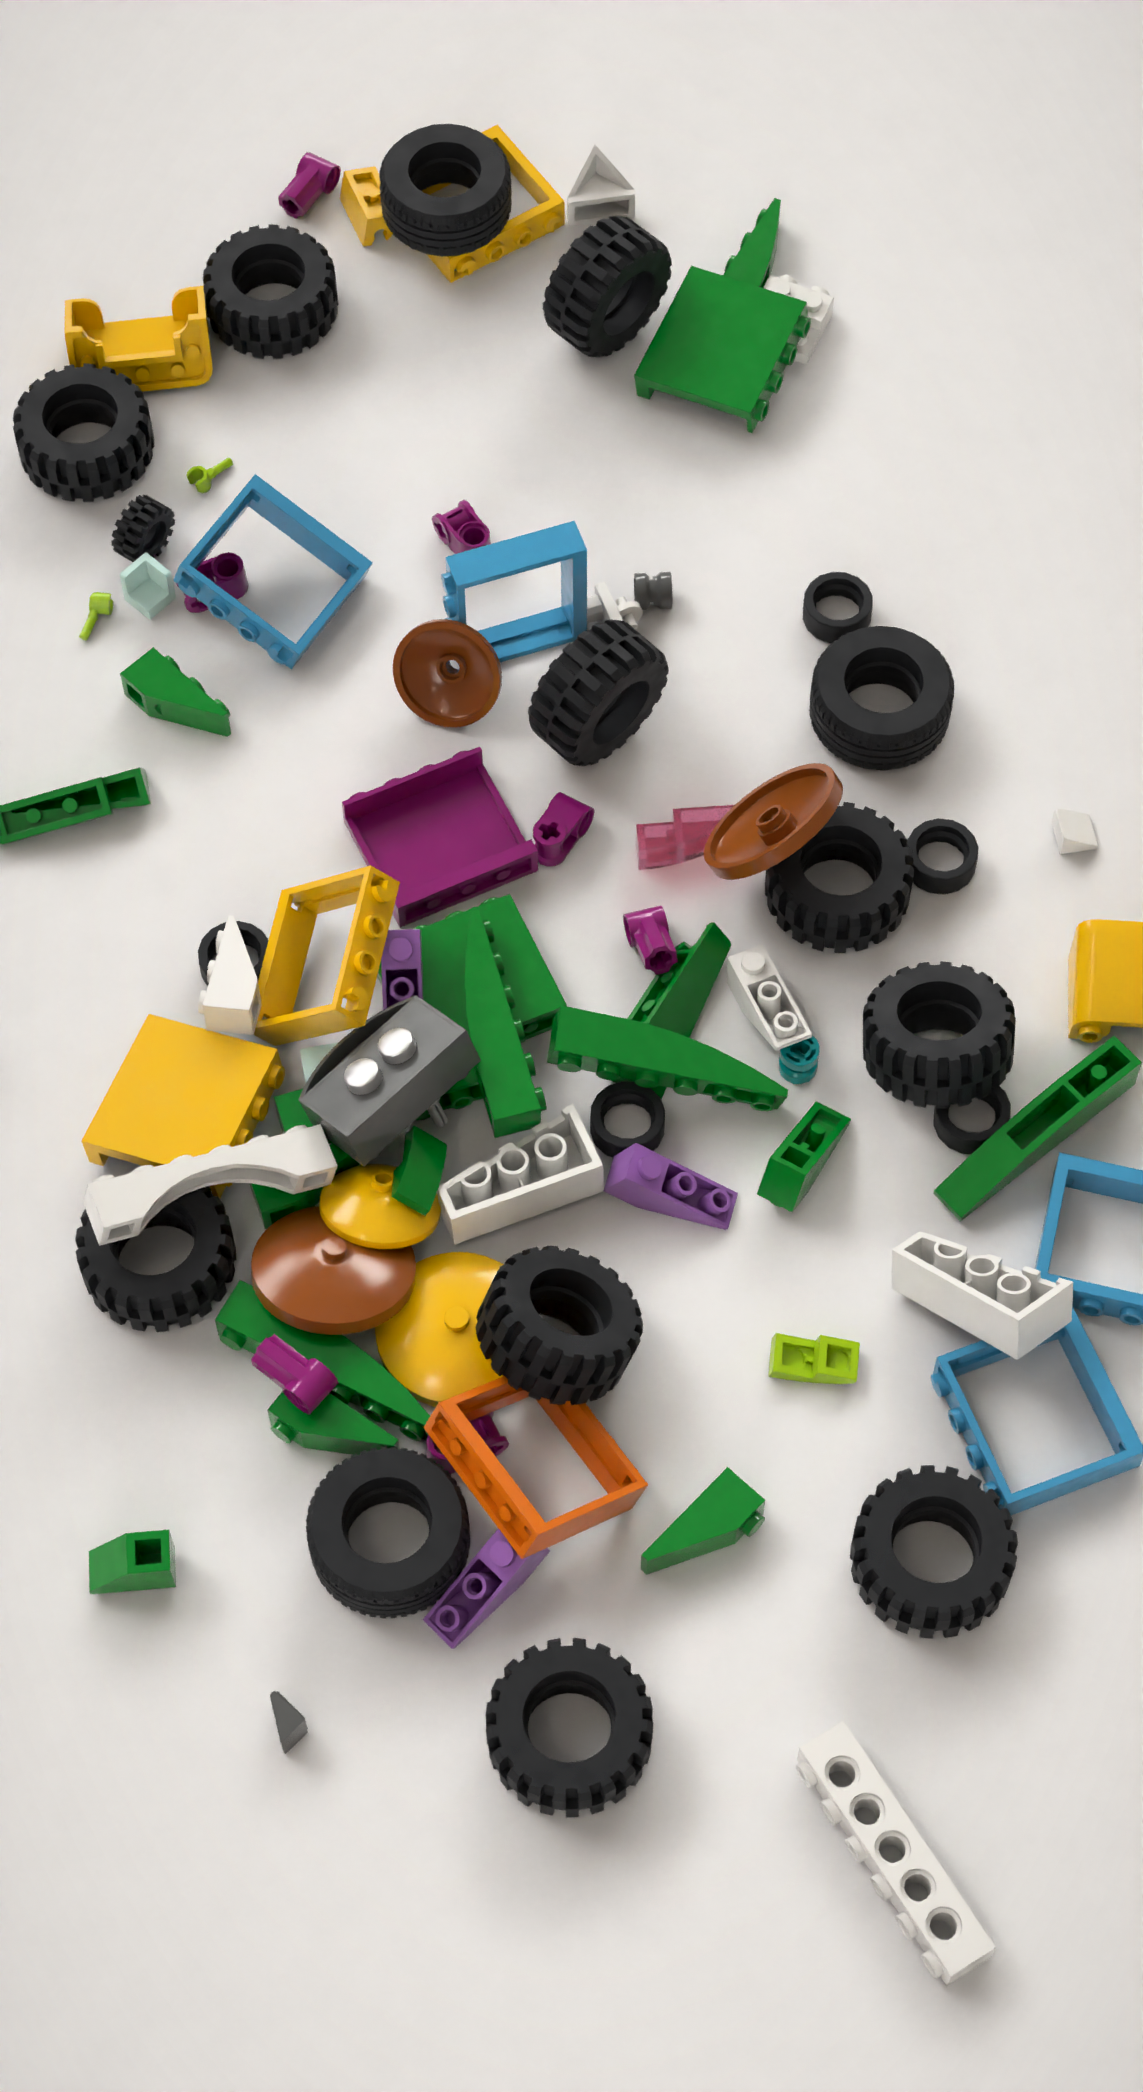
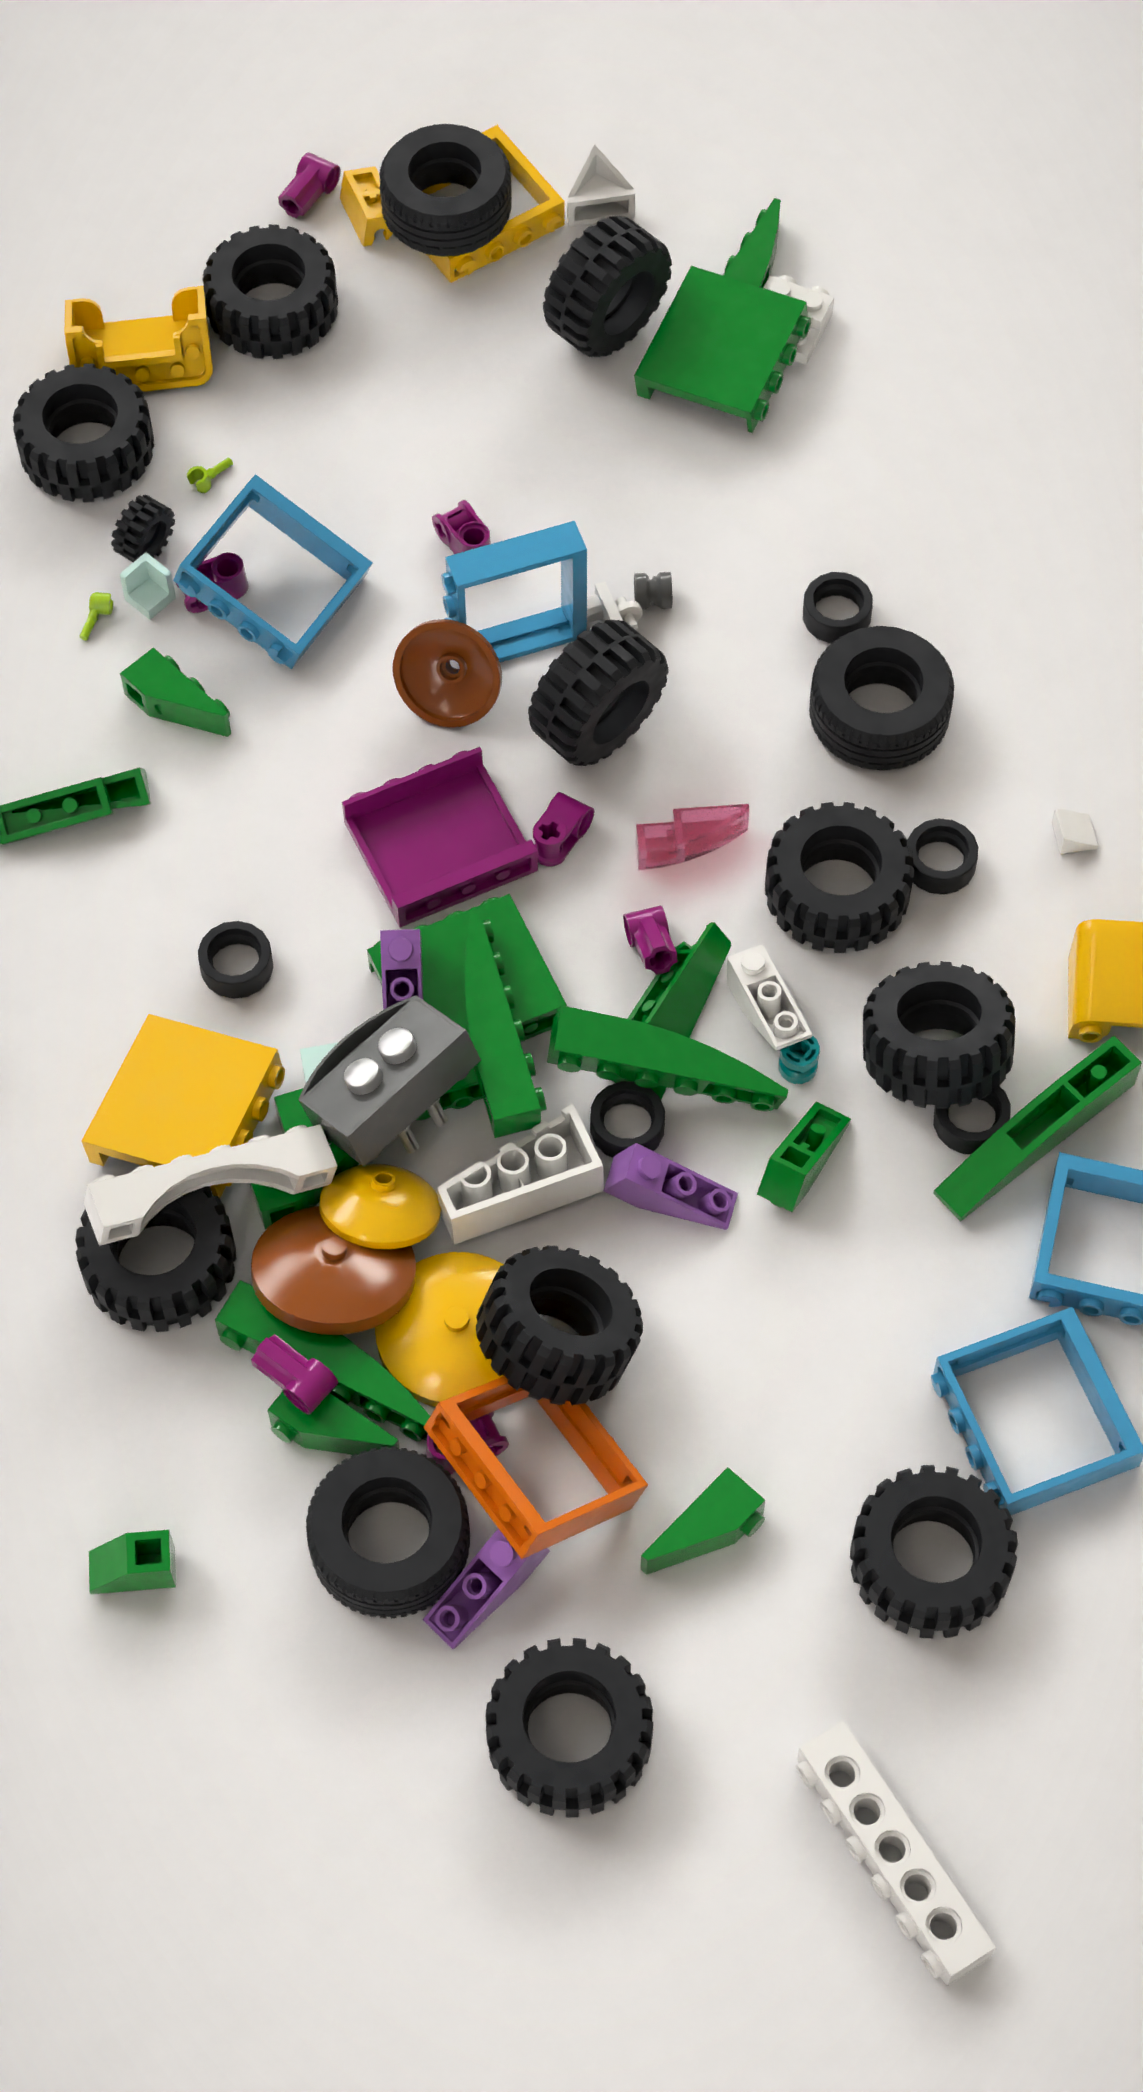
white slope [198,915,262,1035] -> none
yellow window [254,865,400,1046] -> none
dark grey slope [270,1690,308,1754] -> none
green slope [391,1126,447,1216] -> none
dark orange dish [704,763,843,880] -> none
lime slope [768,1333,860,1384] -> none
white wedge [892,1231,1073,1360] -> none

